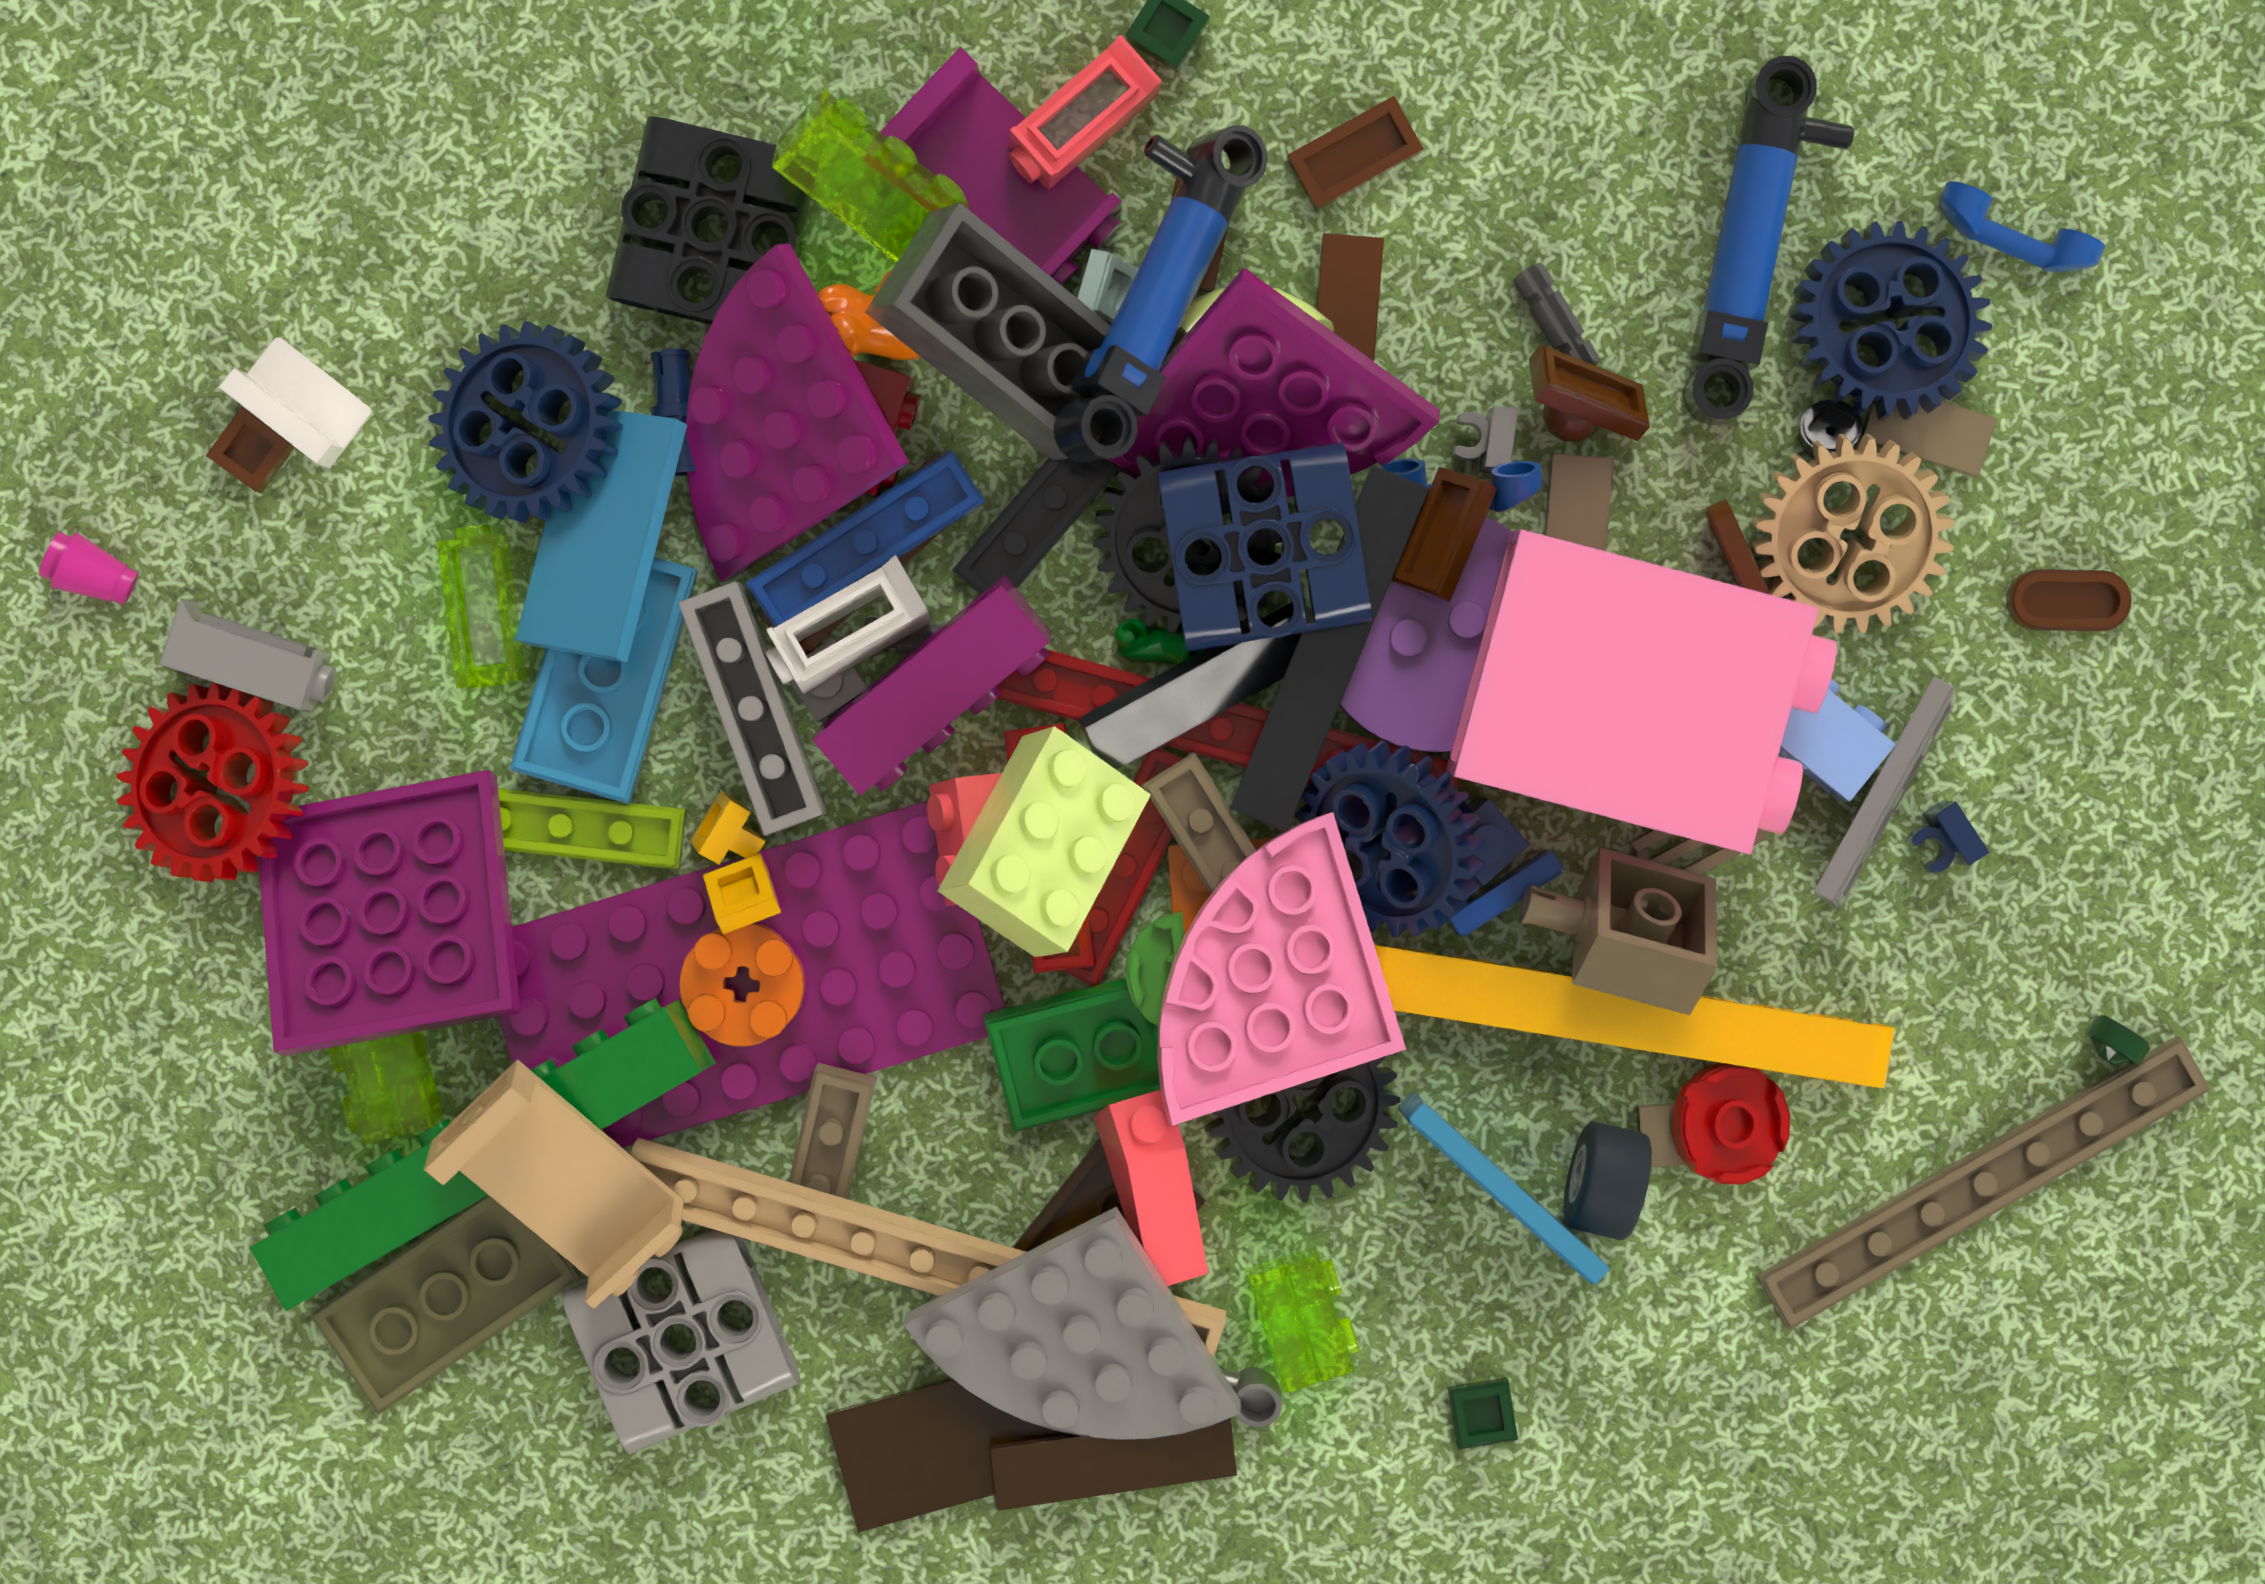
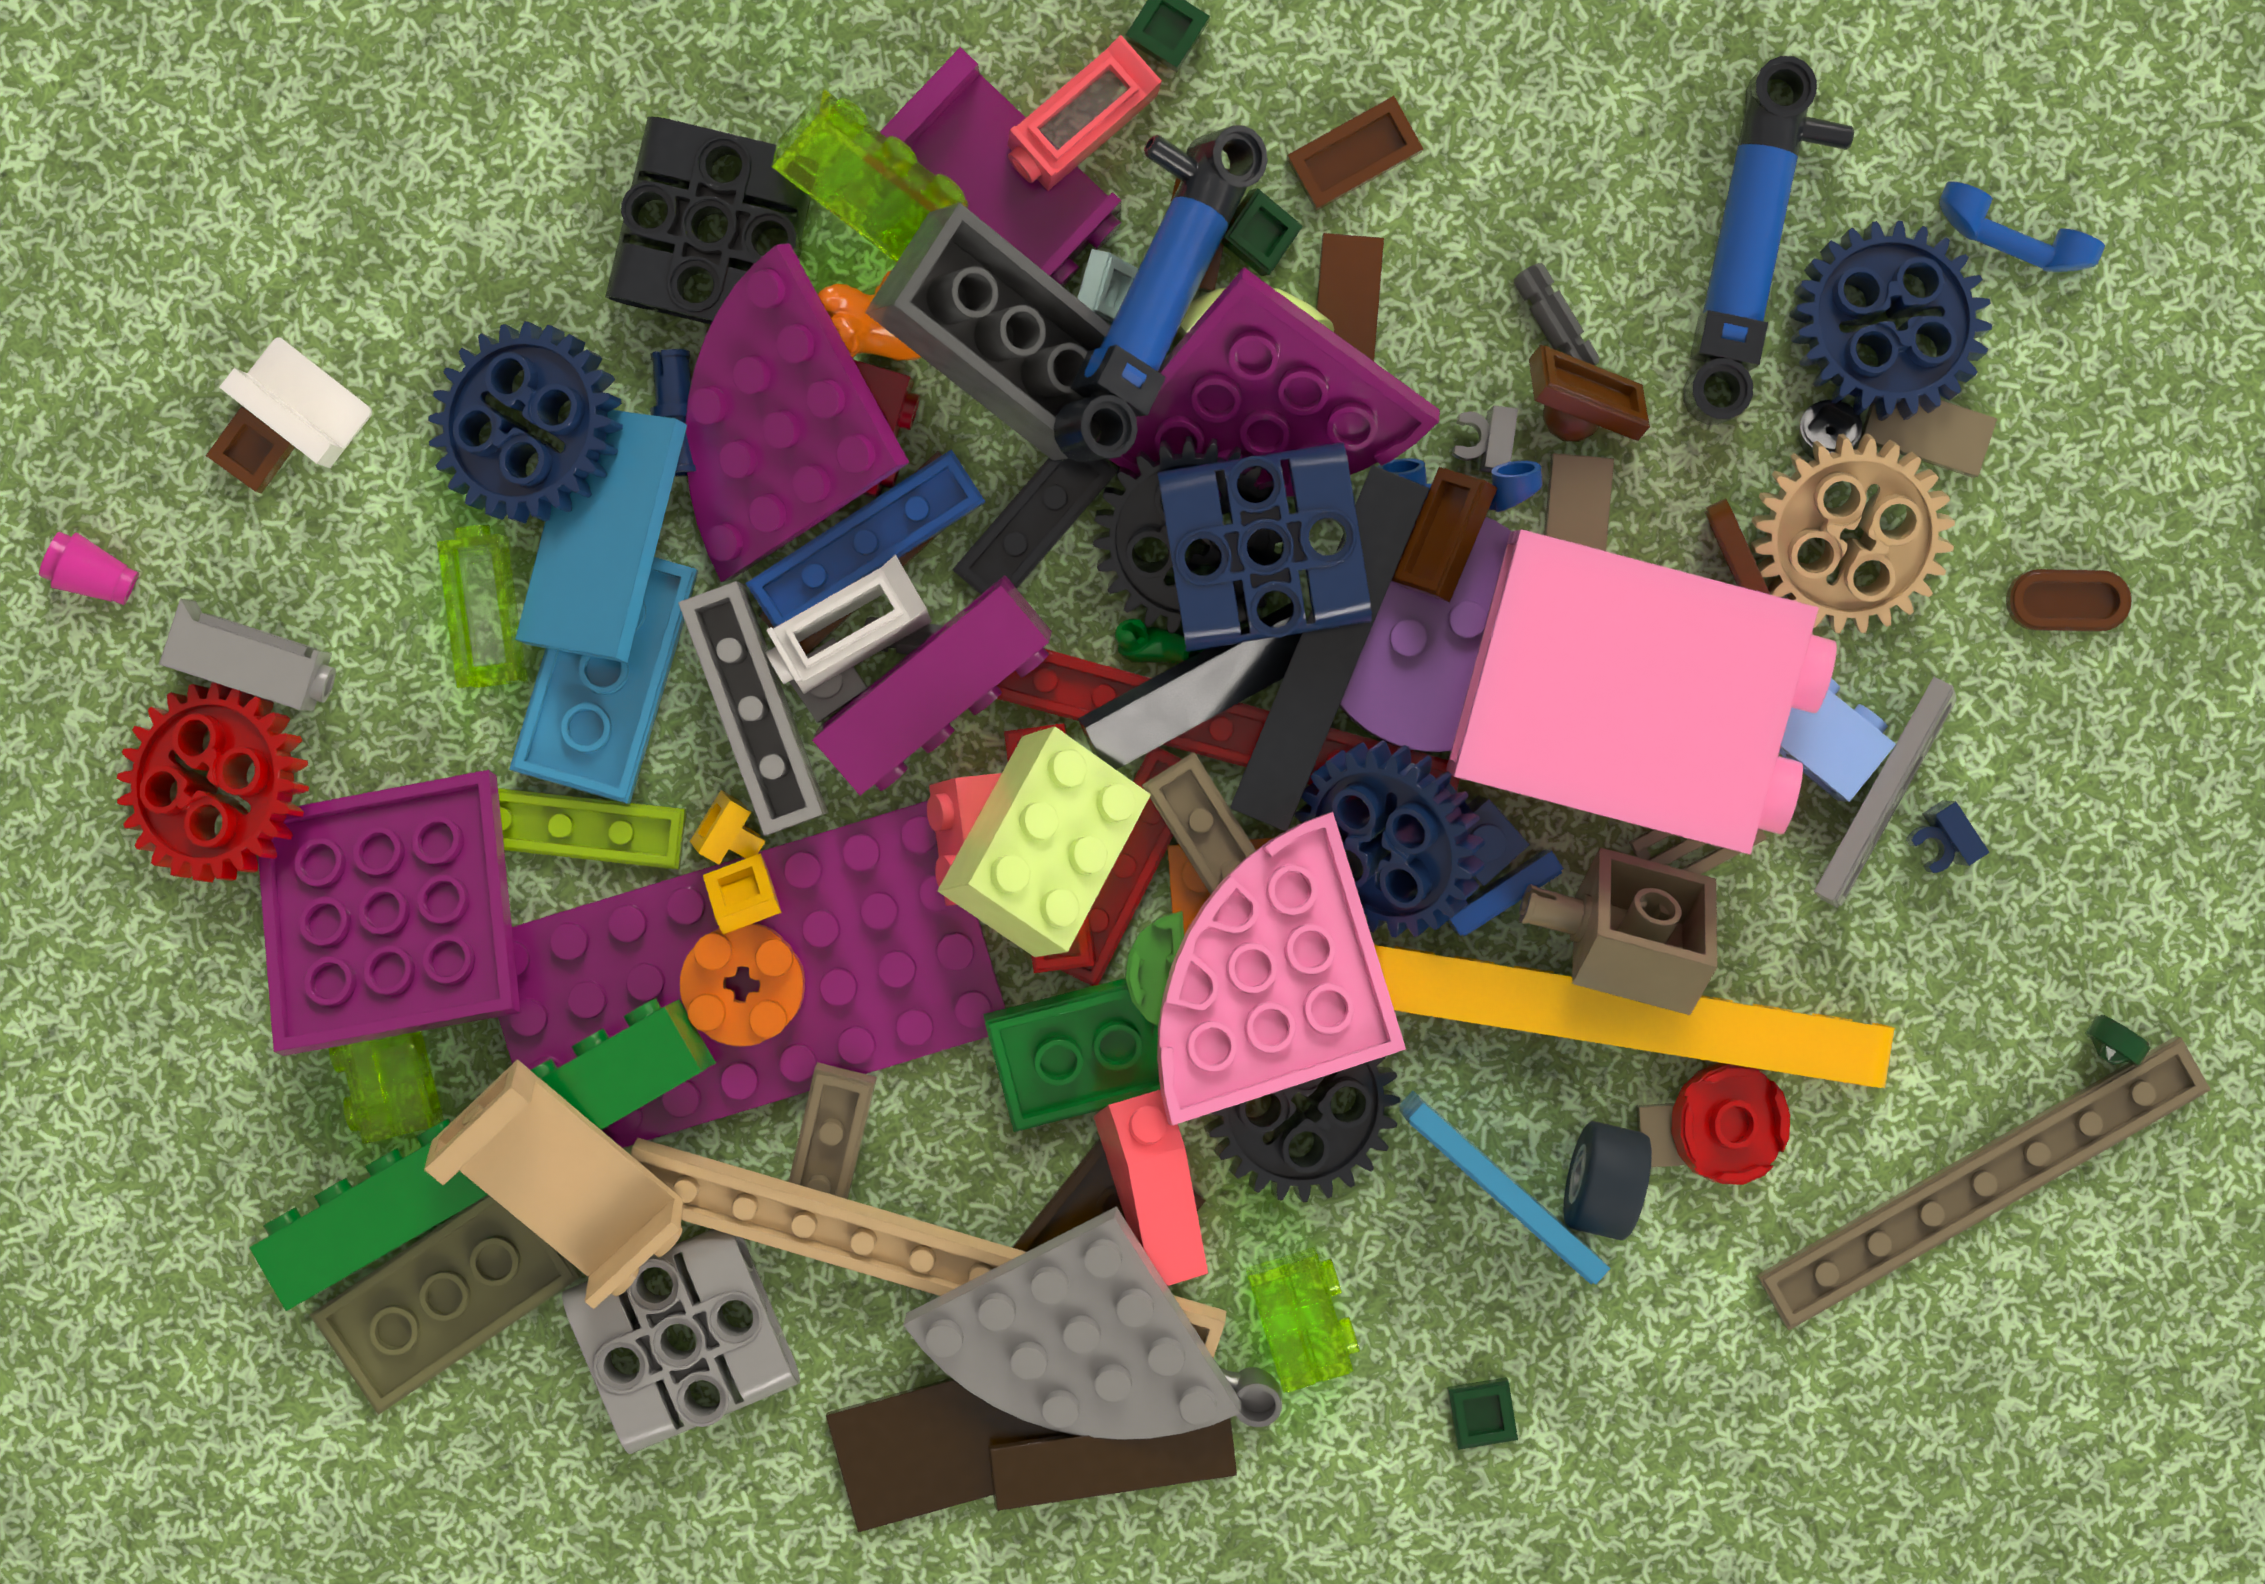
none -> dark green tile [1221,188,1303,276]

